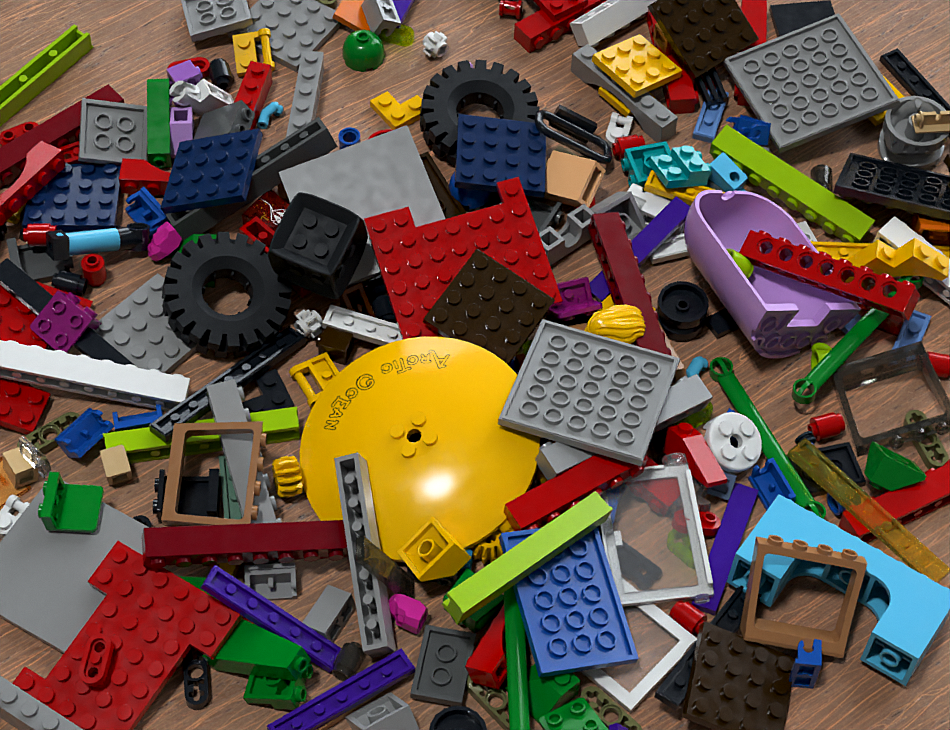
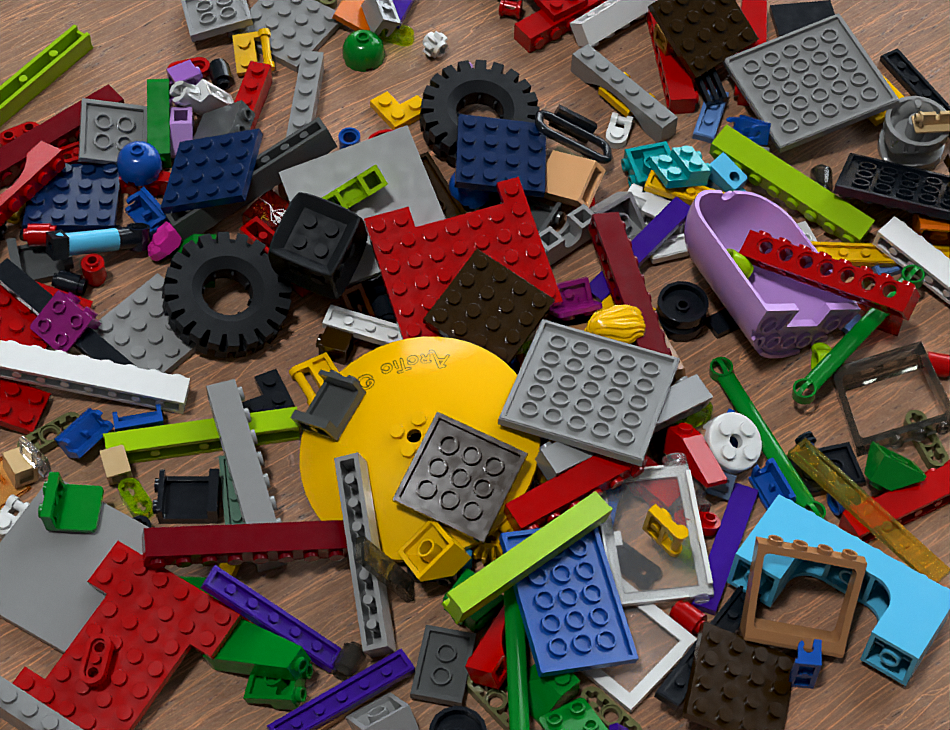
black tile [149,326,306,442] -> none
medium nougat windscreen [161,421,267,526] -> none
black beam [183,648,209,710] -> none
light grey hinge [244,563,297,601] -> none
medium azure arm [257,102,283,129] -> none
yellow gear [272,456,303,498] -> none
white gear [294,309,323,338] -> none
light grey hinge [302,585,356,642] -> none
dark pink rock [389,594,428,634] -> none
yellow plate [592,34,683,98] -> none
red brick [612,134,645,160] -> none
medium azure arm [686,356,708,378] -> none
red brick [807,412,845,441] -> none
yellow arch [845,238,949,283] -> none
medium blue tile [886,310,931,372] -> none
none -> blue cylinder [117,141,163,186]
none -> clear neon green beam [118,477,153,518]
none -> dark grey panel [290,370,366,441]
none -> lime arch [322,164,388,209]
none -> plate [392,412,528,544]
none -> yellow plate [642,504,689,557]

